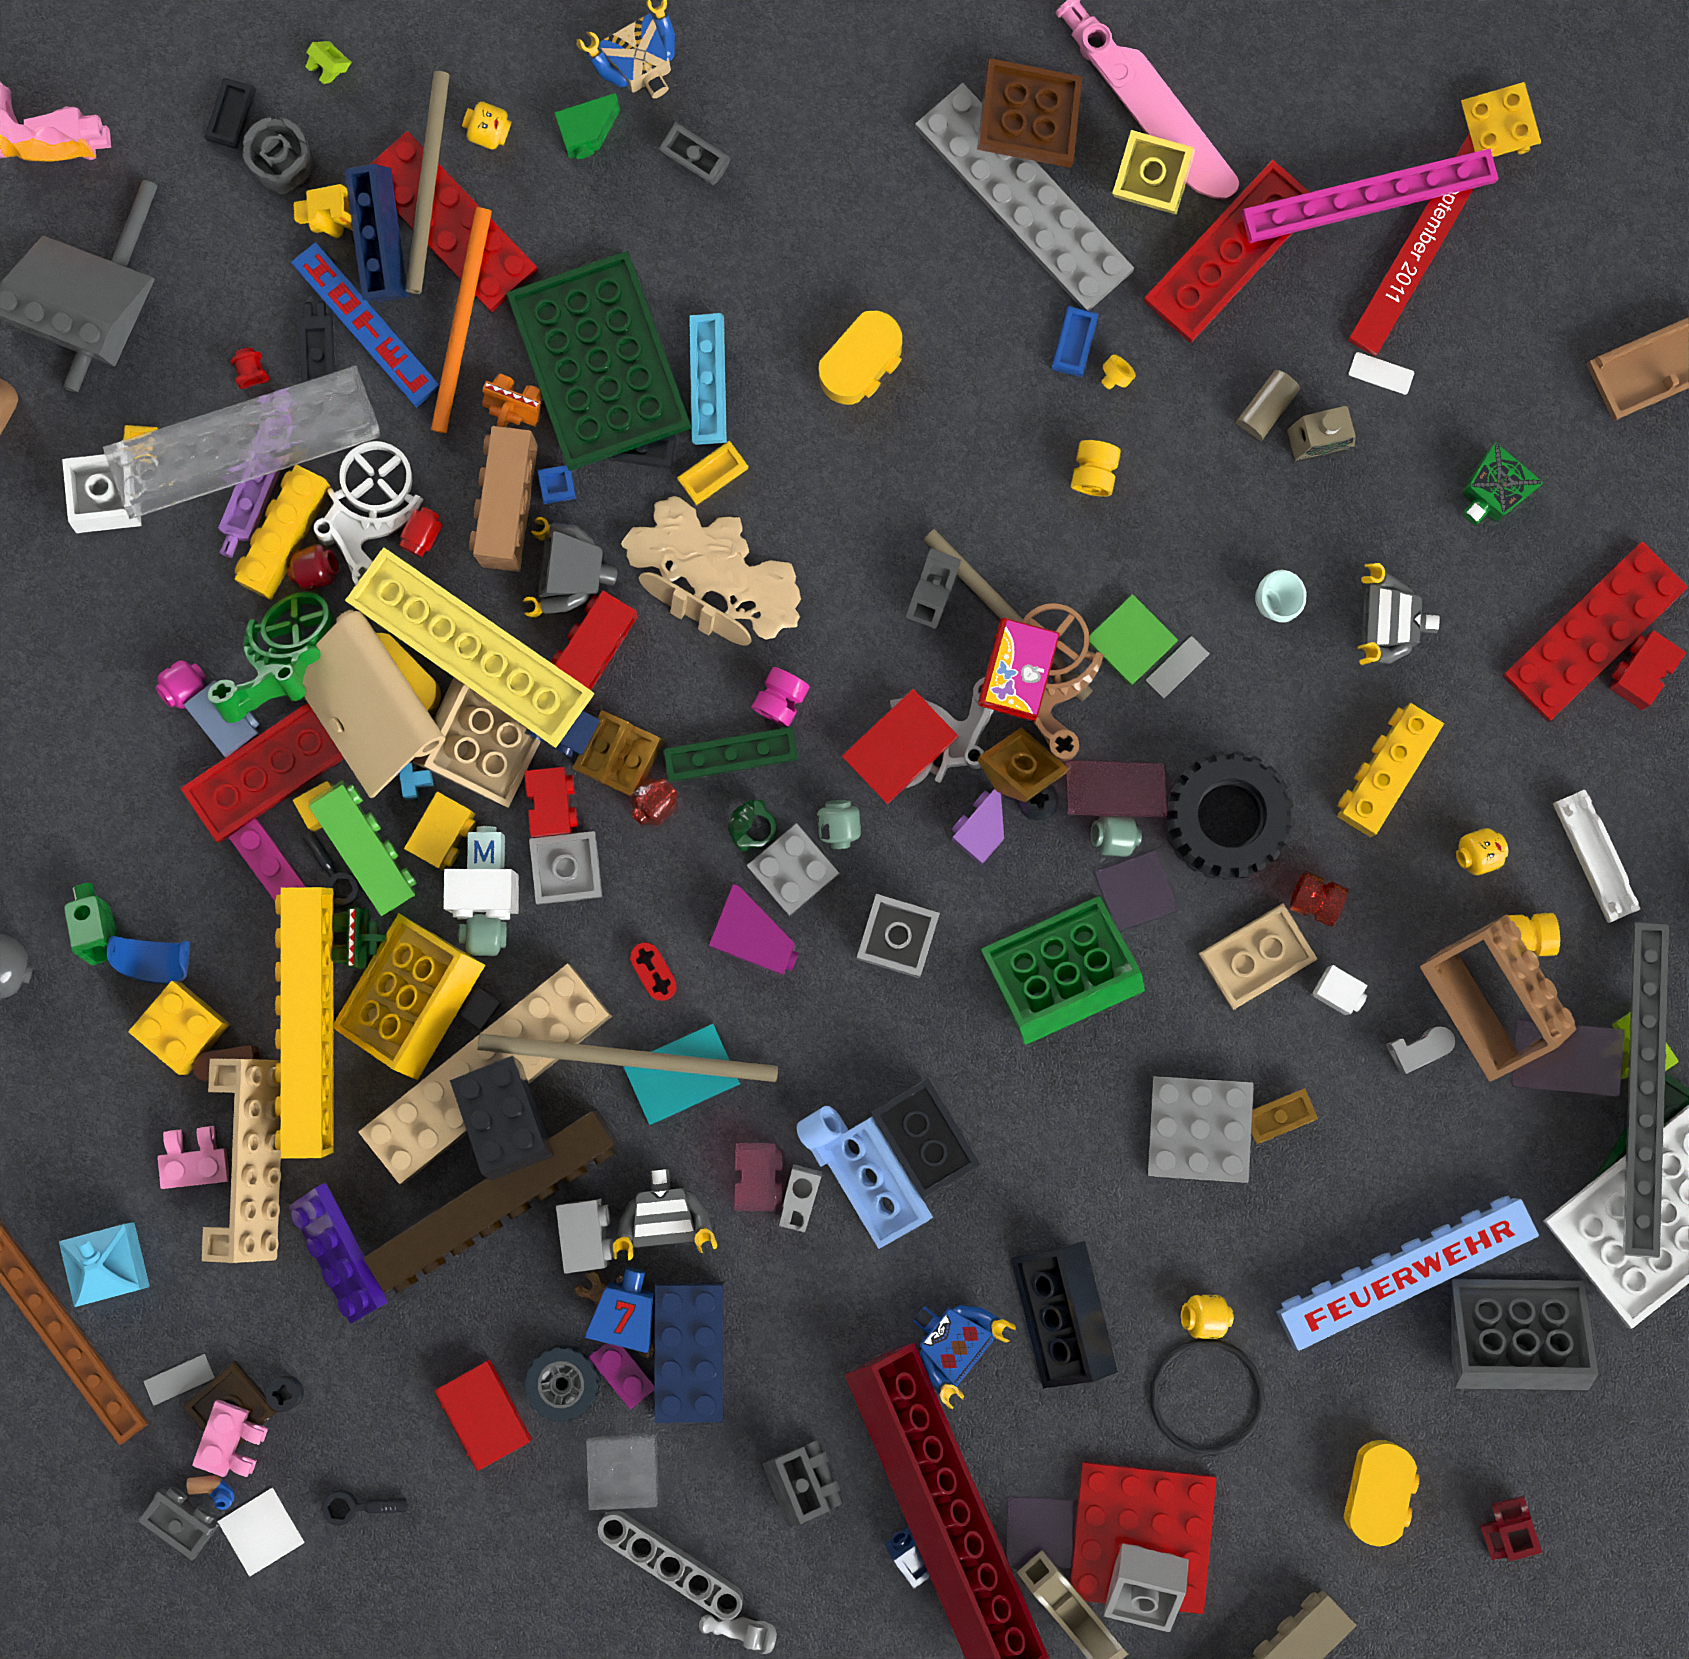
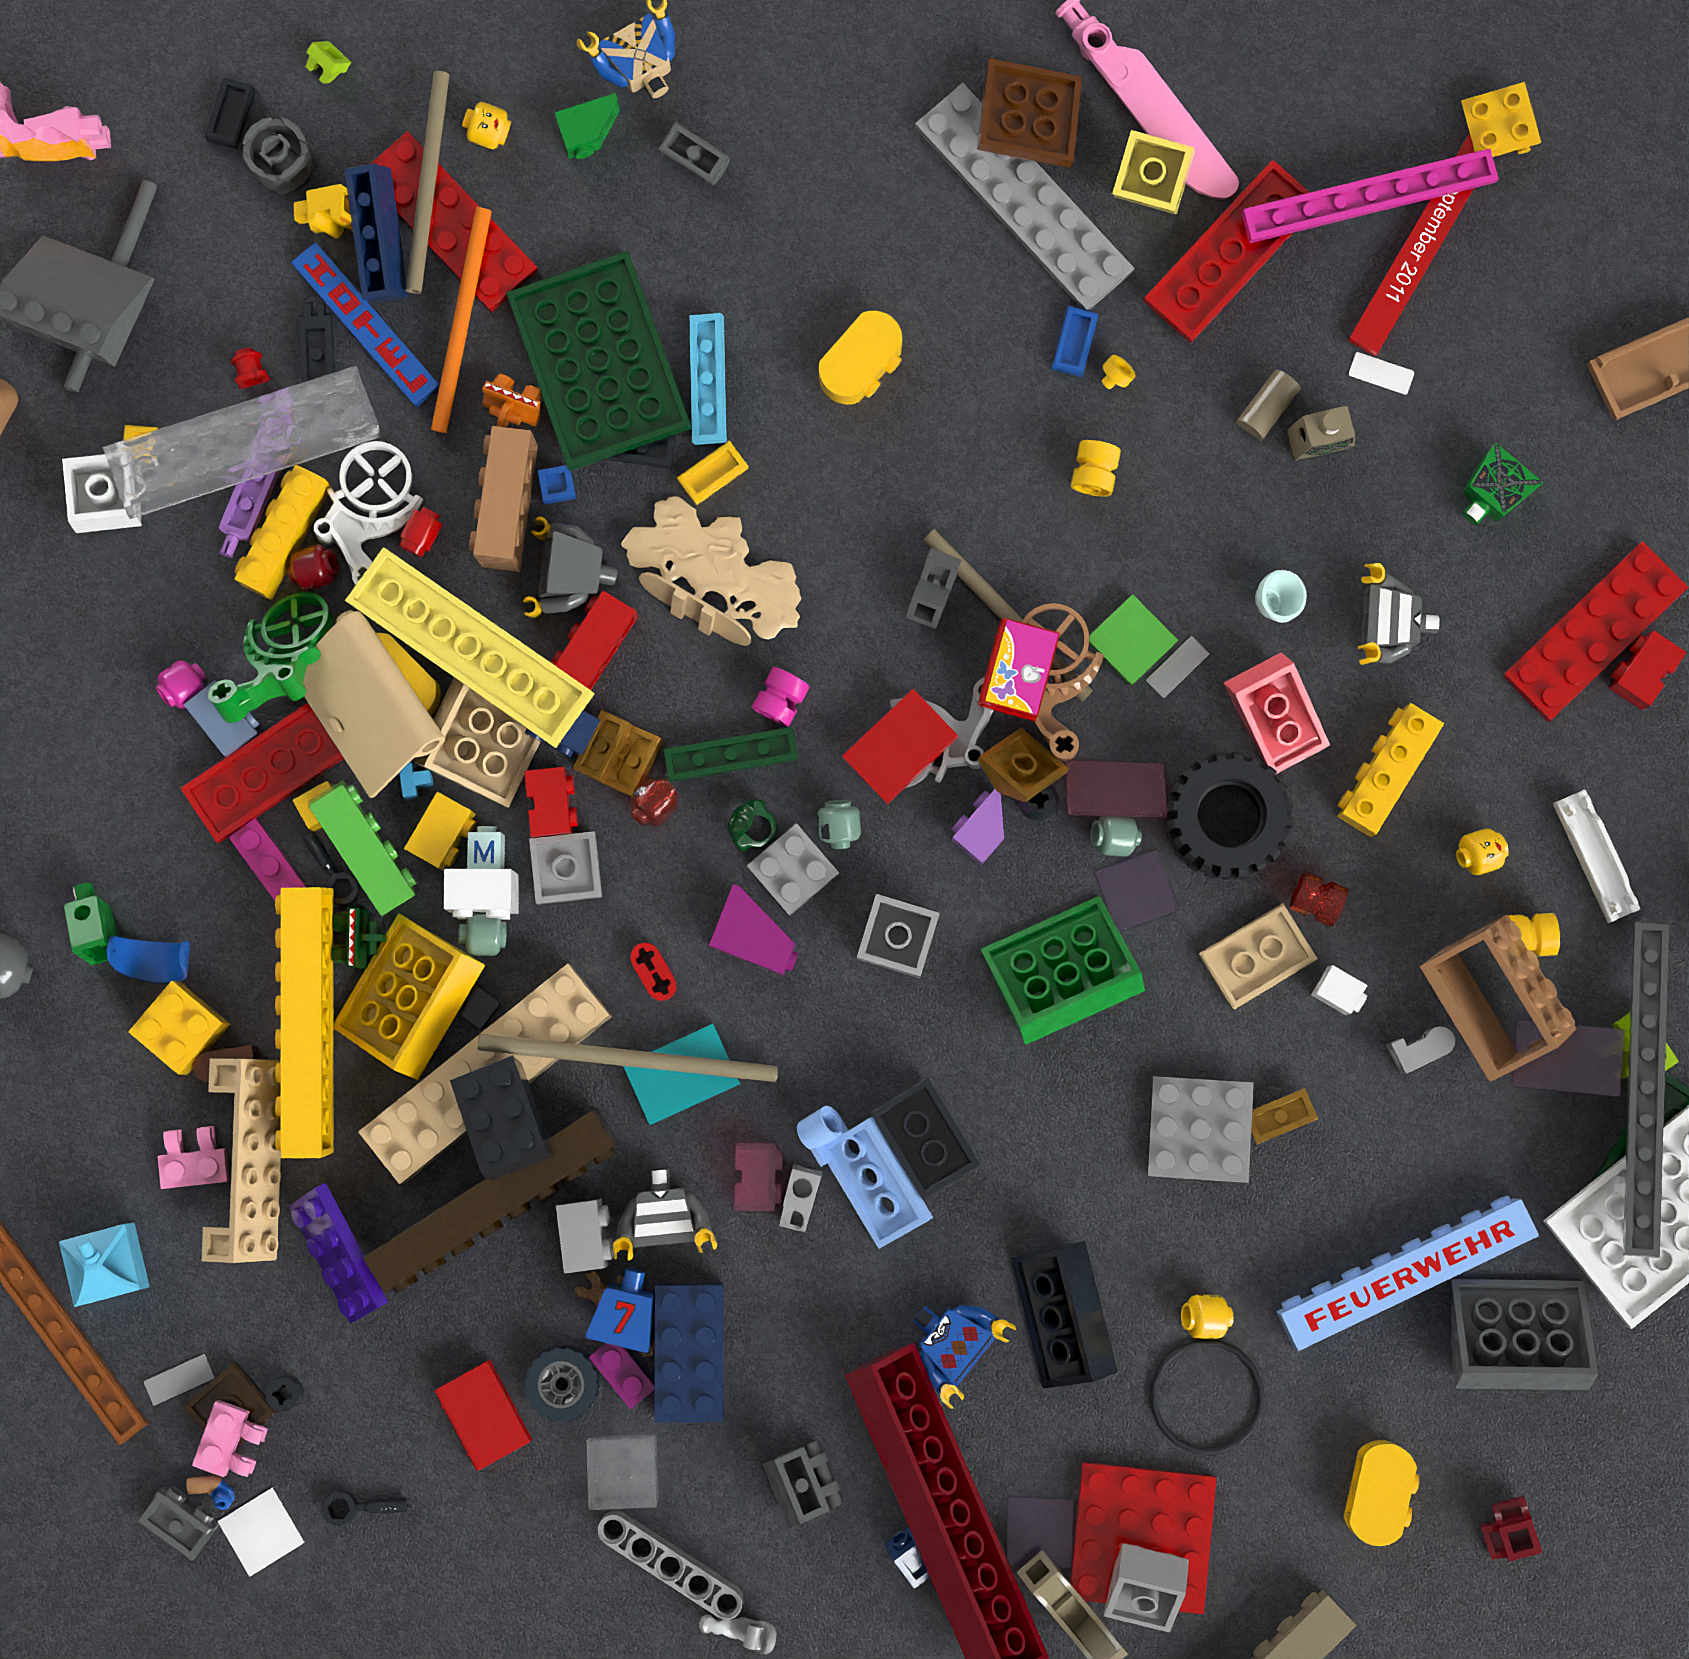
none -> coral slope [1224,652,1330,774]

